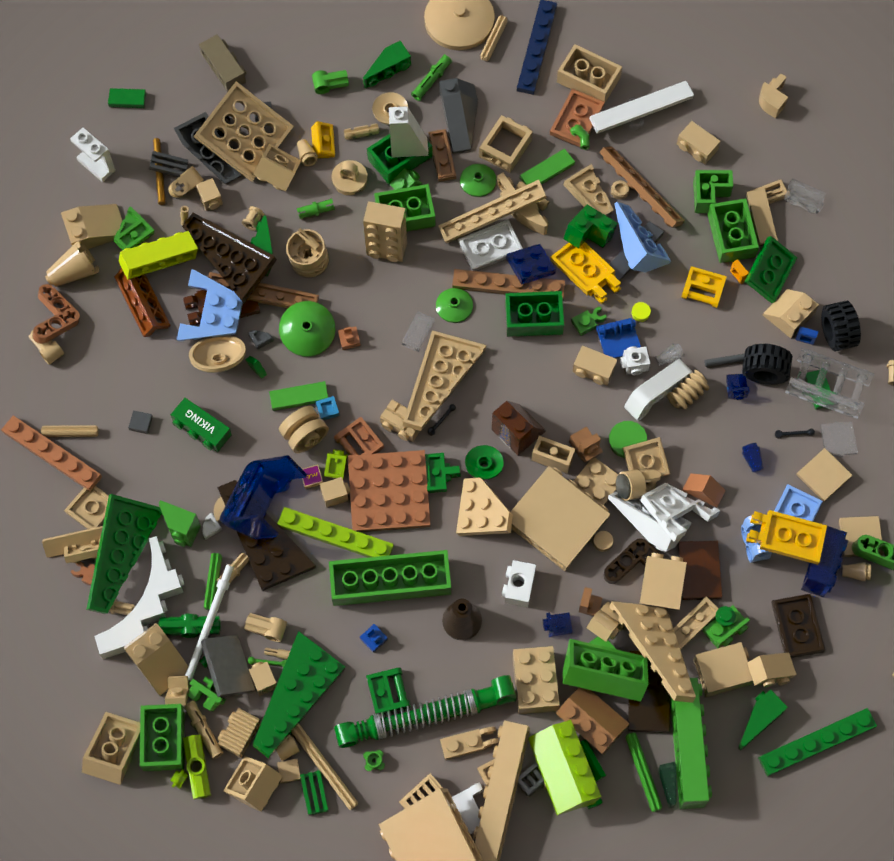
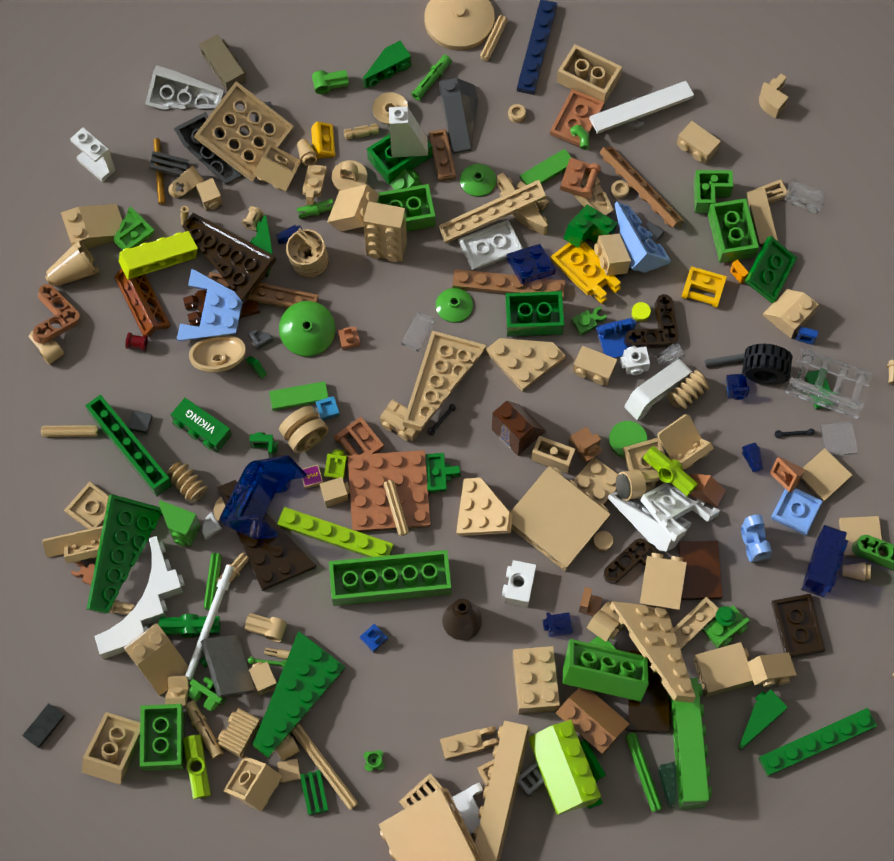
nougat plate [1,415,102,492] -> none
green tile [108,88,146,108] -> none
lime plate [170,769,188,789] -> none
green piece [334,675,516,748] -> none
green plate [366,667,411,715] -> none
green dish [465,445,504,480] -> none
tan window [479,115,533,173] -> none
yellow tile [746,510,827,565] -> none
black tyre [821,300,861,352] -> none
none -> pearl dark grey tile [22,703,65,748]
none -> green brick [85,394,172,497]
none -> dark red bush [125,332,148,352]
none -> white wedge [145,65,224,109]
none -> tan piece [166,462,208,503]
none -> green bracket [249,432,278,459]
none -> clear blue cone [276,224,303,244]
none -> tan hinge [303,164,327,205]
none -> tan brick [327,184,380,232]
none -> tan axle [384,480,409,536]
none -> tan plate [486,338,565,392]
none -> tan tile [508,104,526,123]
none -> nougat plate [559,157,601,199]
none -> tan brick [594,234,631,276]
none -> dark brown beam [624,294,679,348]
none -> lime piece [643,446,698,497]
none -> tan bracket [657,414,714,470]
none -> nougat slope [770,457,805,493]

